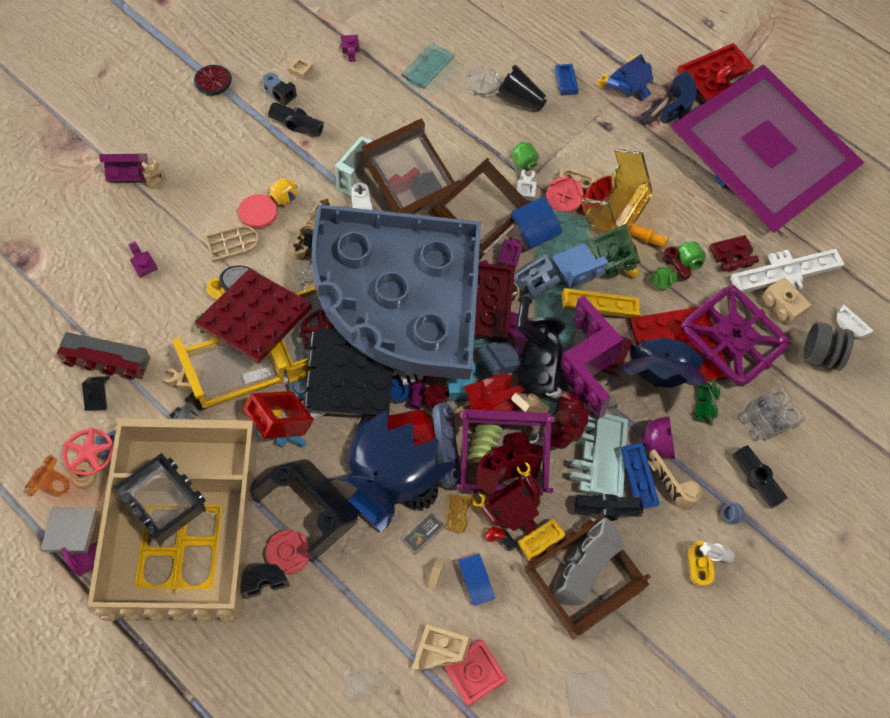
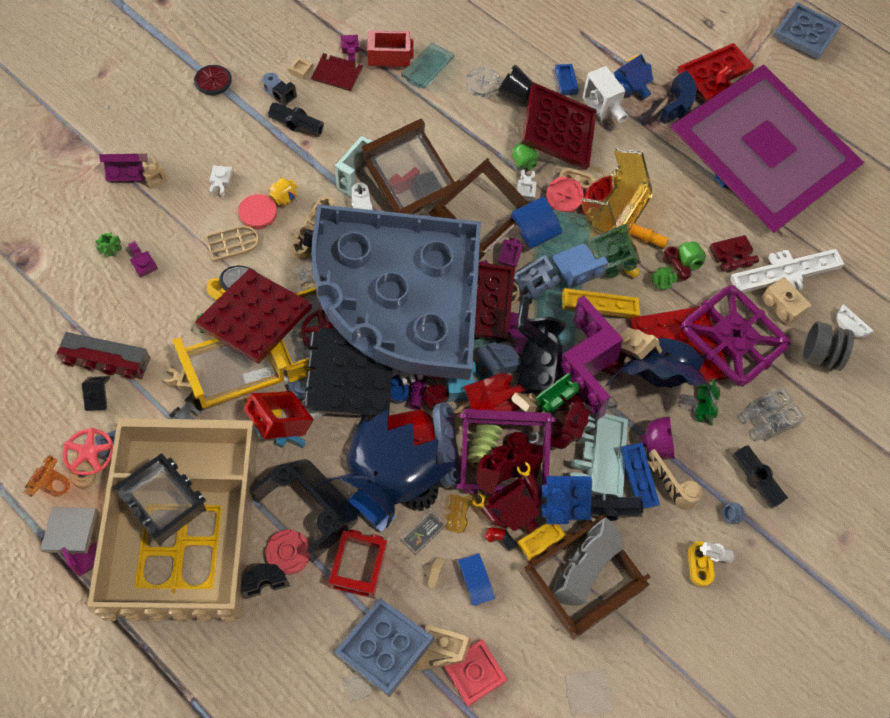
none -> bright green gear [96,232,122,257]
none -> white plate [209,165,233,197]
none -> dark red piece [311,53,363,92]
none -> red window [329,529,387,599]
none -> sand blue plate [334,598,435,698]
none -> red window [367,30,414,66]
none -> dark red plate [521,82,597,170]
none -> green hinge [536,373,580,413]
none -> blue plate [542,476,592,524]
none -> white brick [582,66,629,123]
none -> tan bracket [620,327,662,360]
none -> clear tile [676,394,699,411]
none -> sand blue plate [773,2,842,59]

